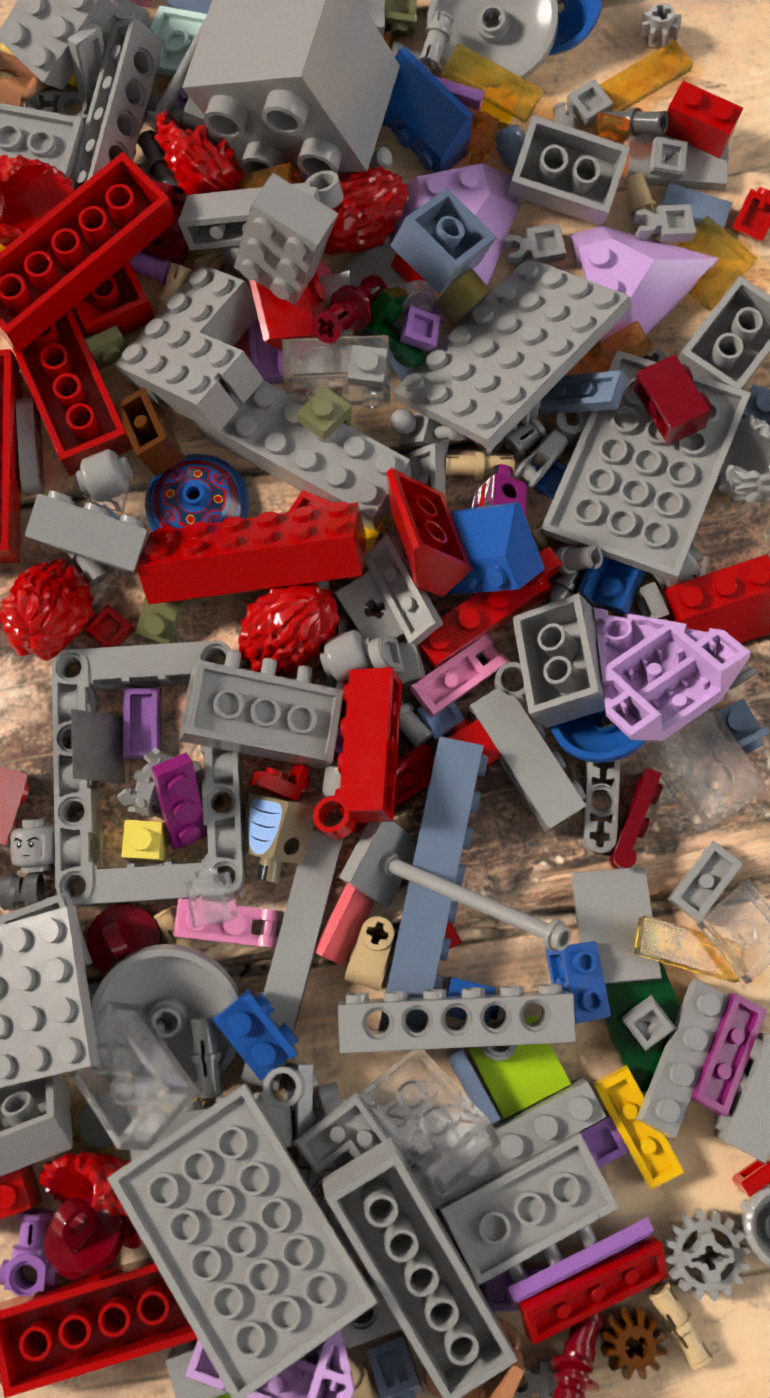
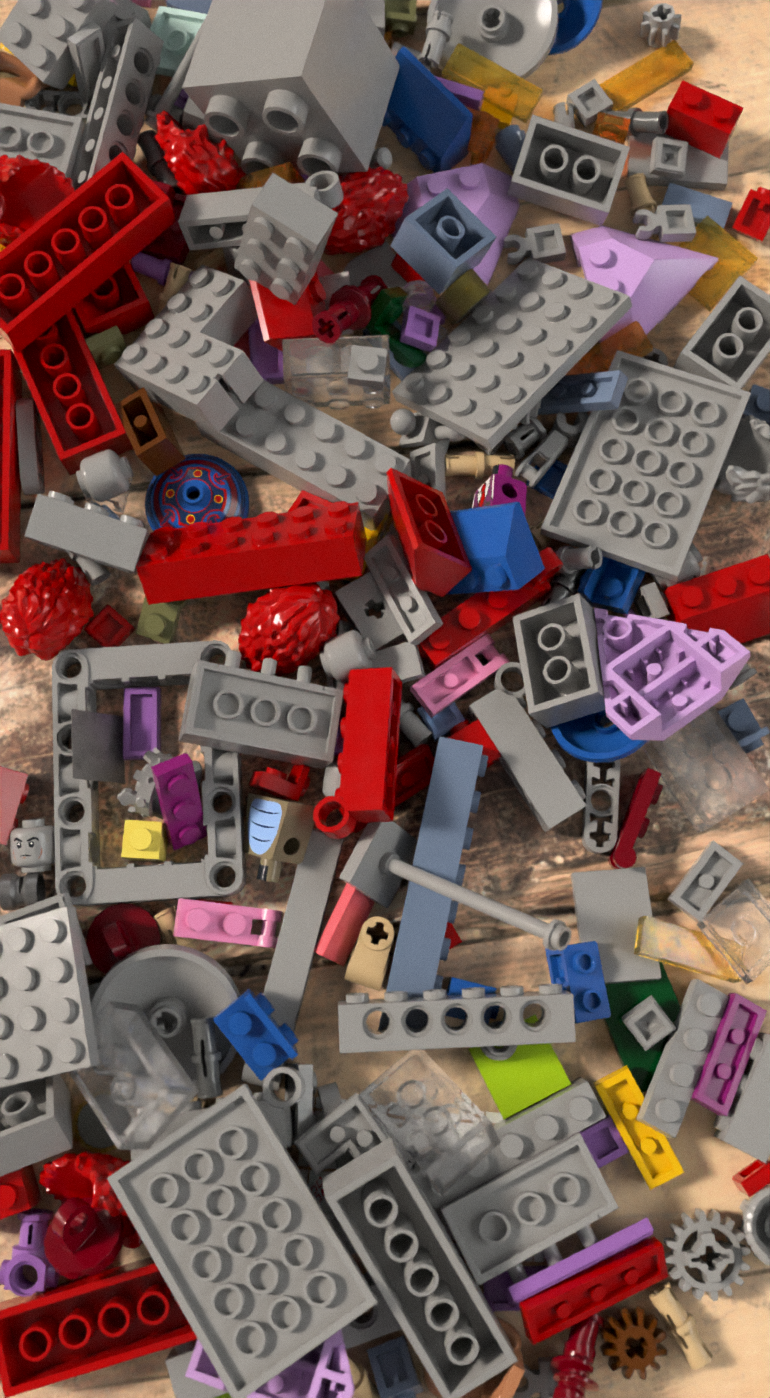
clear brick [185,868,238,928] -> none
olive bracket [297,386,352,441] -> none
light grey tile [368,635,404,675] -> none
sand blue tile [448,1049,500,1126] -> none
dark red brick [634,354,711,446] -> none

